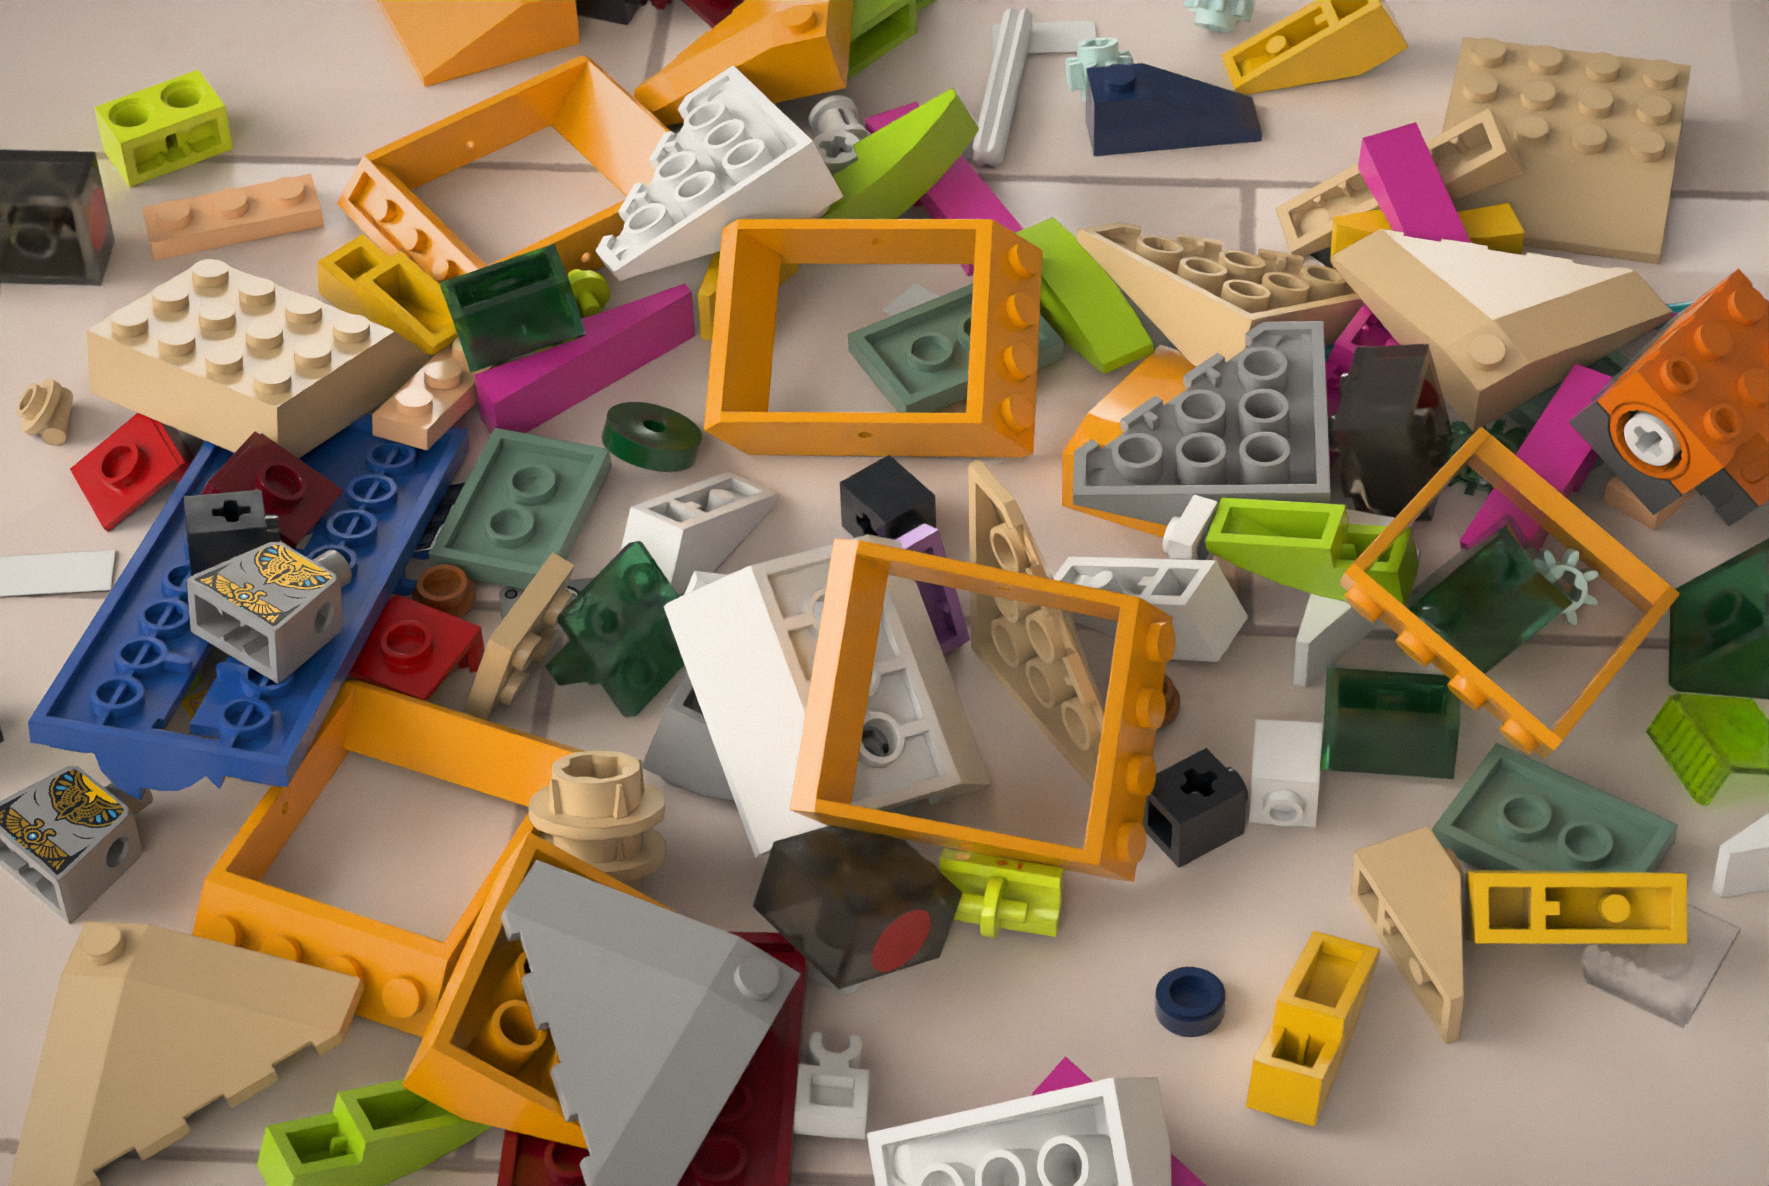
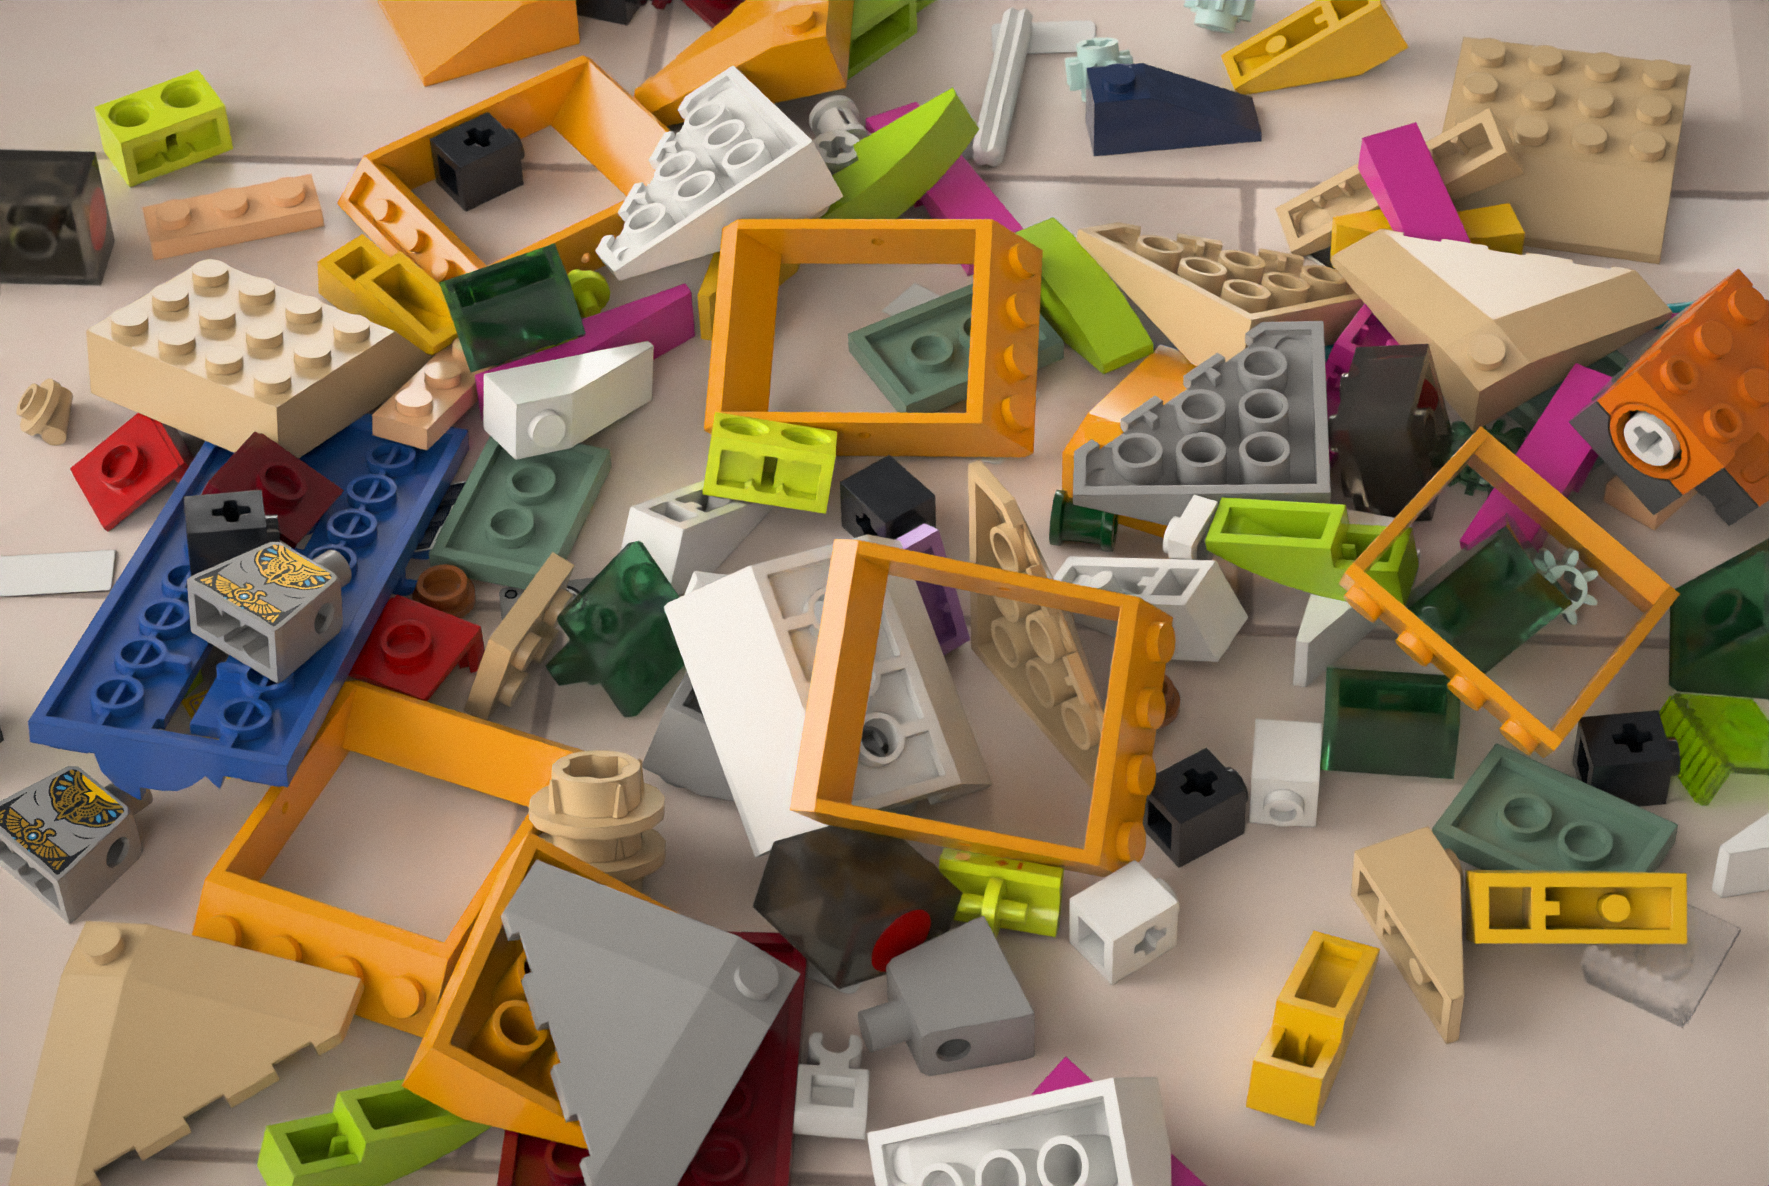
dark green piece [601,402,702,472] -> none
dark blue tile [1155,967,1226,1037] -> none
none -> black brick [430,112,525,212]
none -> white slope [483,341,654,460]
none -> neon yellow brick [702,412,837,514]
none -> light grey torso [858,916,1034,1076]
none -> dark green bush [1049,490,1119,552]
none -> white brick [1069,860,1180,985]
none -> black brick [1573,710,1680,807]

